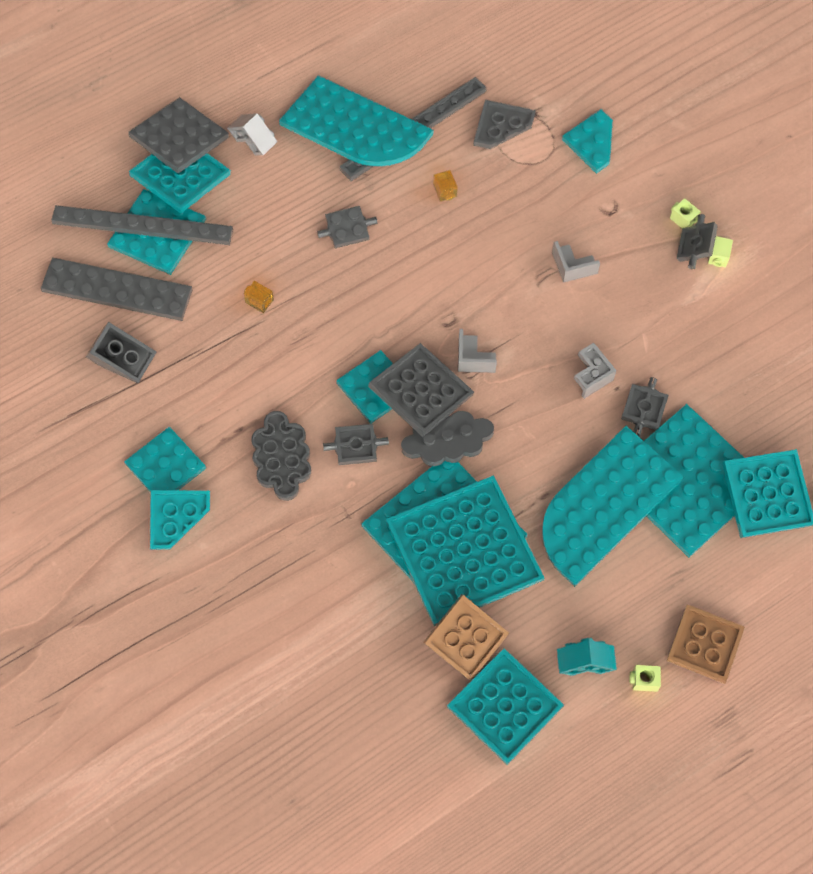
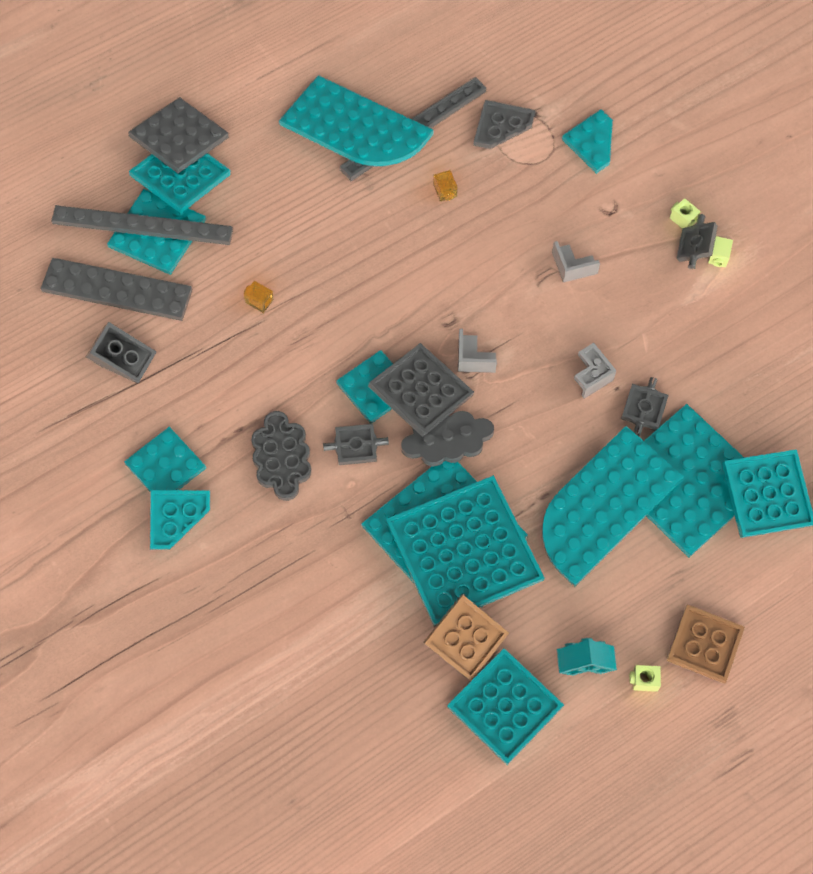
brick [227,113,277,155] -> none
dark grey plate [317,206,378,249] -> none

